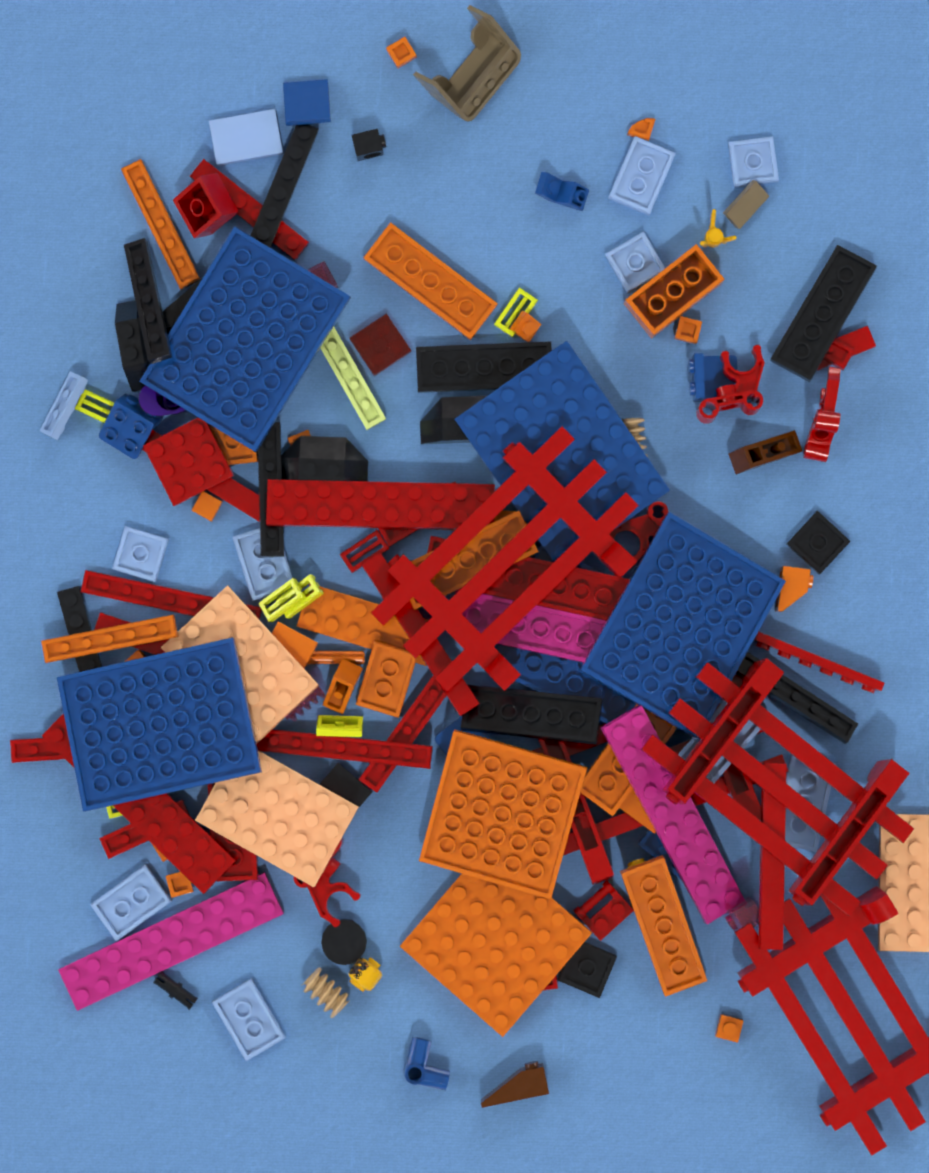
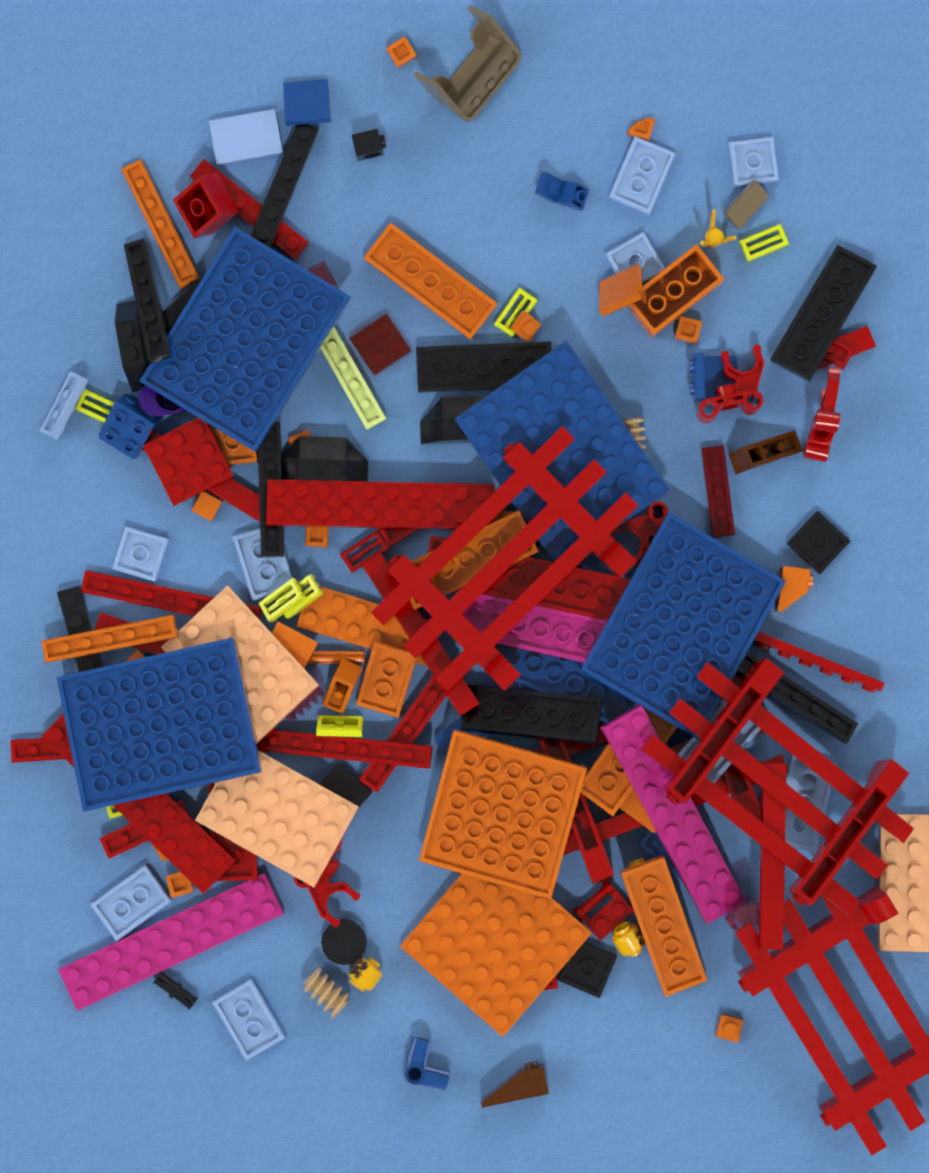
none -> orange tile [305,527,329,548]
none -> orange tile [599,264,642,316]
none -> yellow head [612,922,645,957]
none -> dark red tile [701,445,735,538]
none -> neon yellow tile [739,224,789,263]

